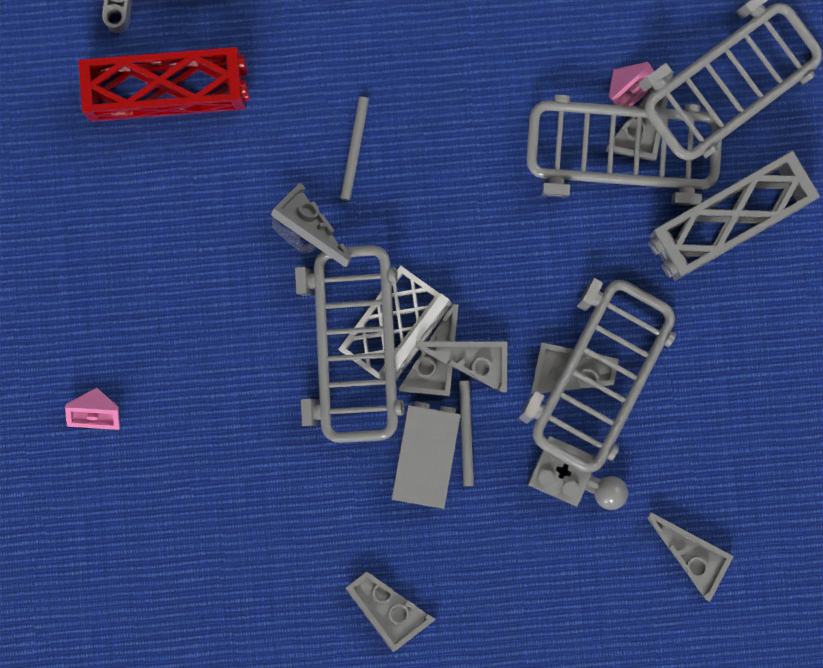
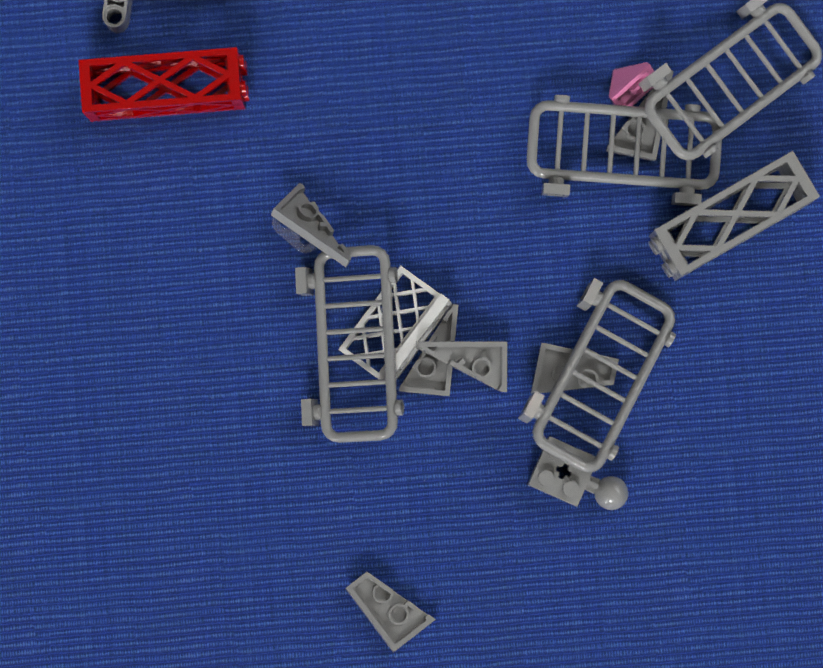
bright pink slope [65,388,120,430] -> none
light grey bar [340,97,369,201] -> none
light grey brick [392,401,461,509] -> none
light grey bar [459,381,474,486] -> none
light grey wing [647,512,734,602] -> none

